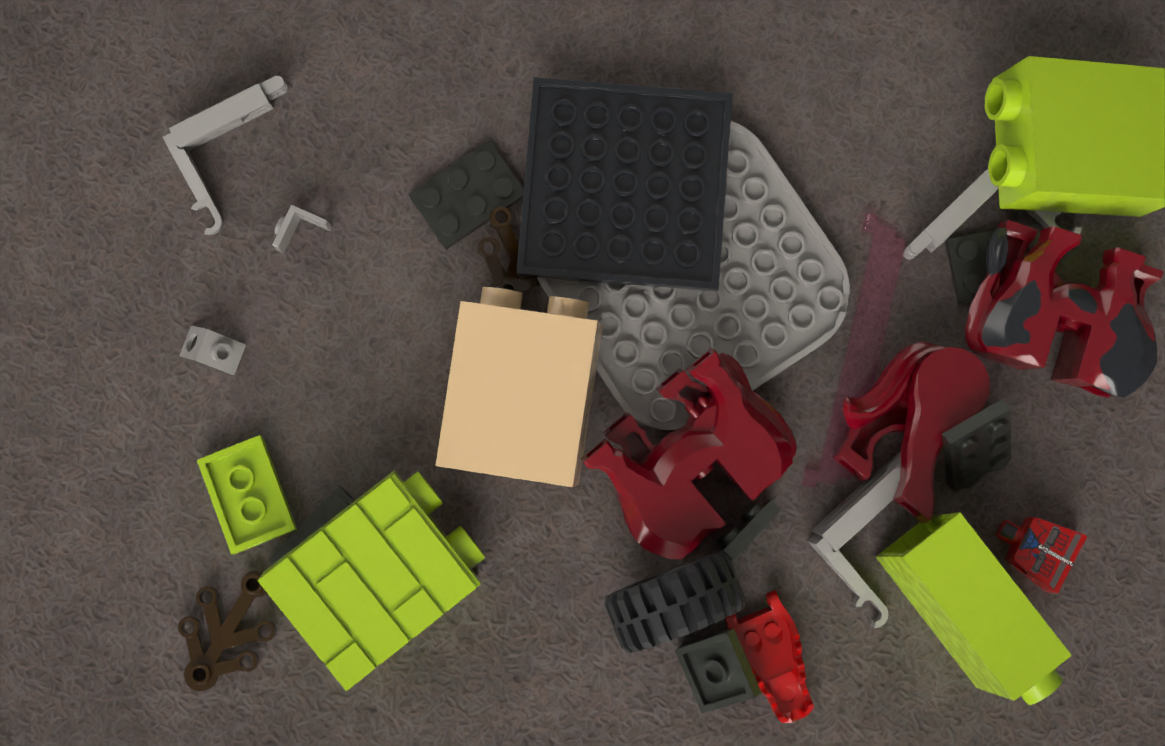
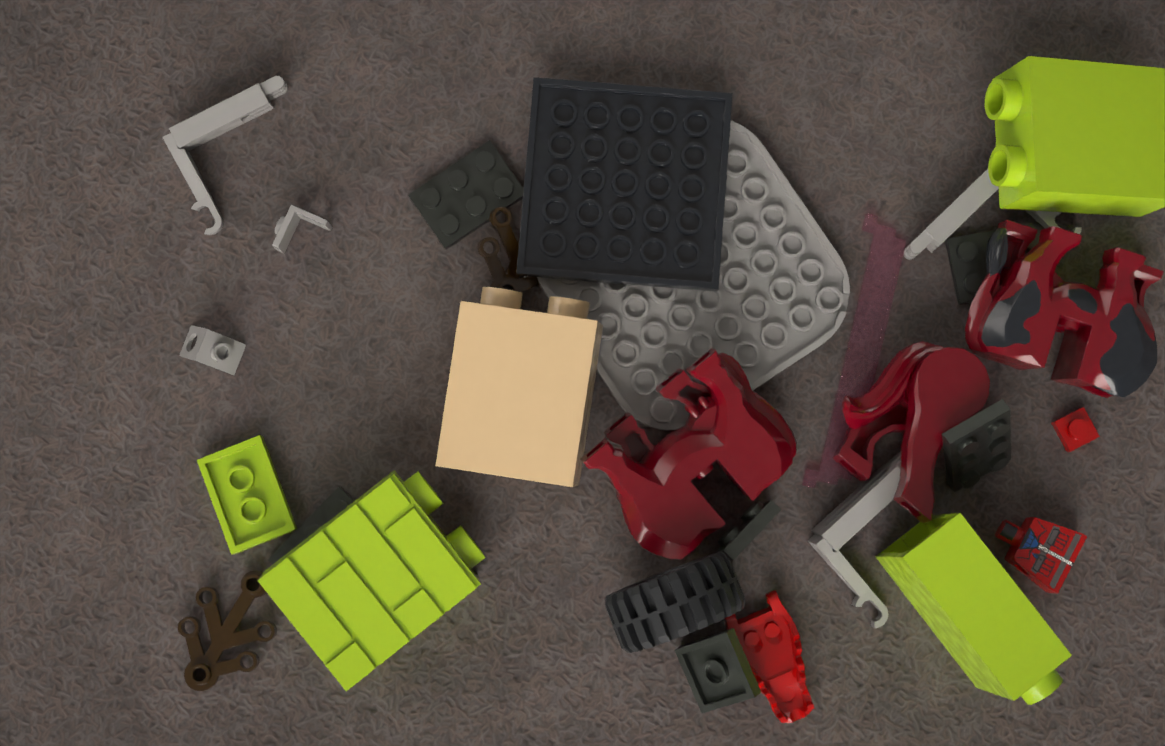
none -> red plate [1051,407,1100,452]

